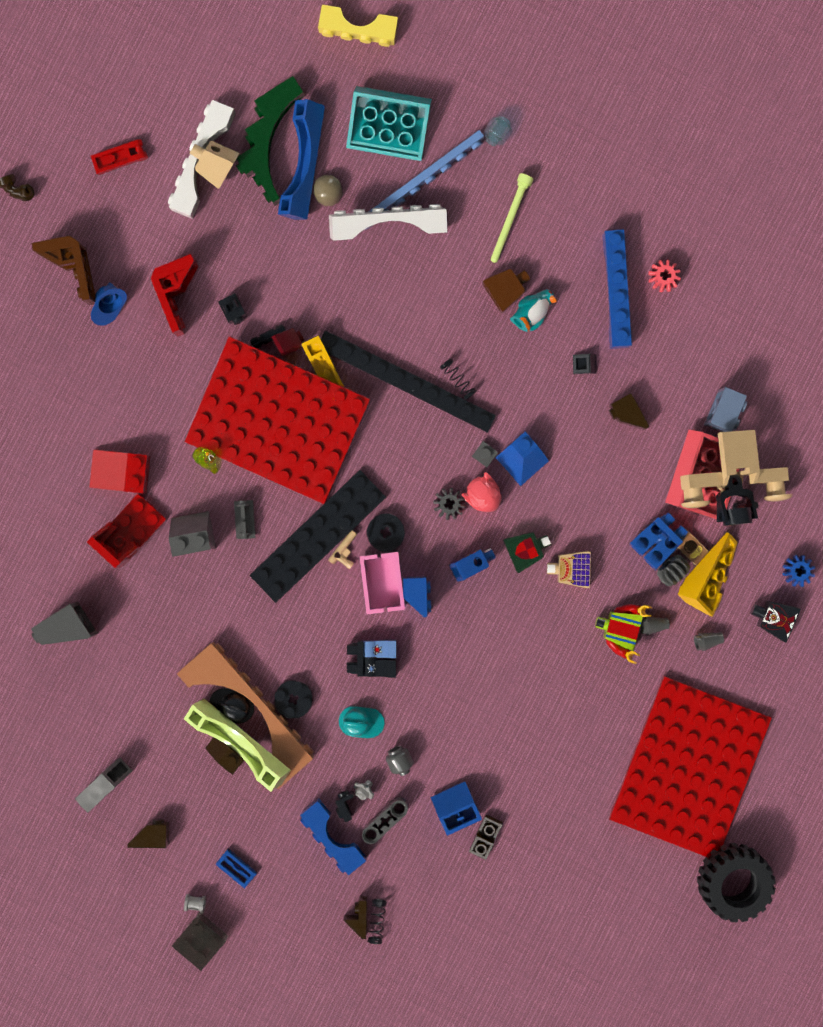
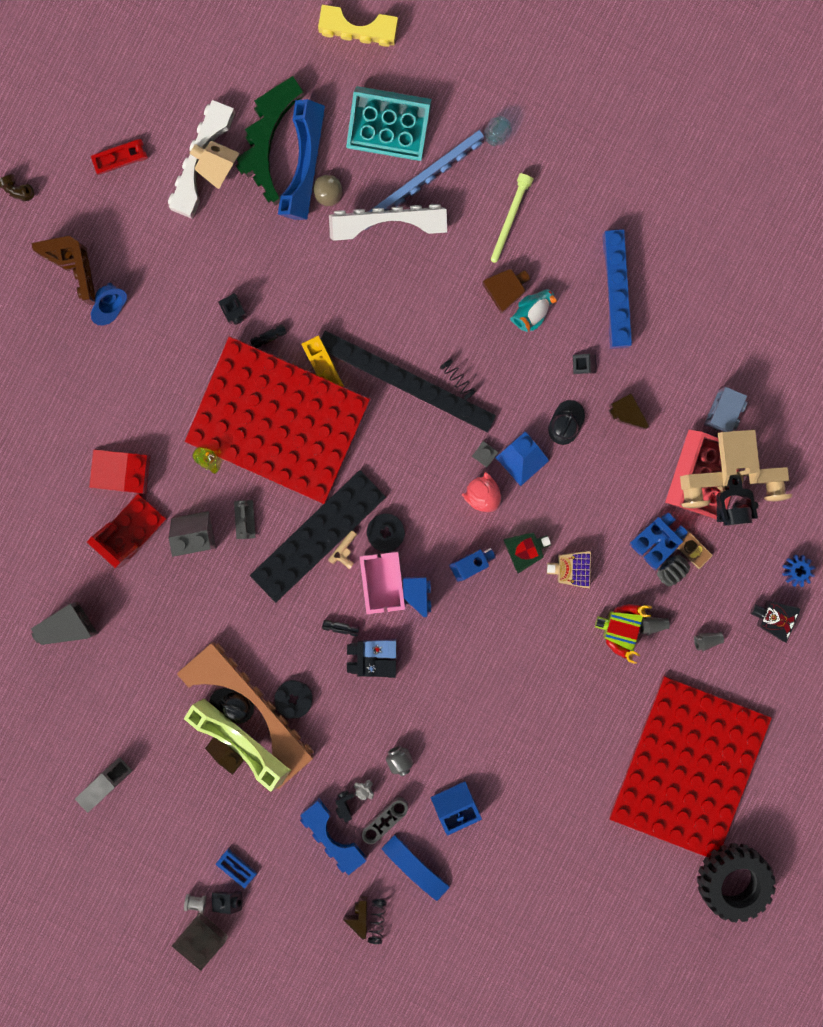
dark brown slope [127,818,169,848] -> none
red bracket [150,254,199,337] -> none
dark red slope [272,328,304,357] -> none
teal piece [339,706,385,738] -> none
dark grey gear [433,488,466,520] -> none
dark brown slope [469,814,503,860] -> none
coral gear [648,260,681,293] -> none
yellow wedge [678,532,738,617] -> none
none -> black bracket [212,891,243,914]
none -> black axle [322,620,360,637]
none -> blue slope [381,834,450,901]
none -> black piece [548,400,585,445]

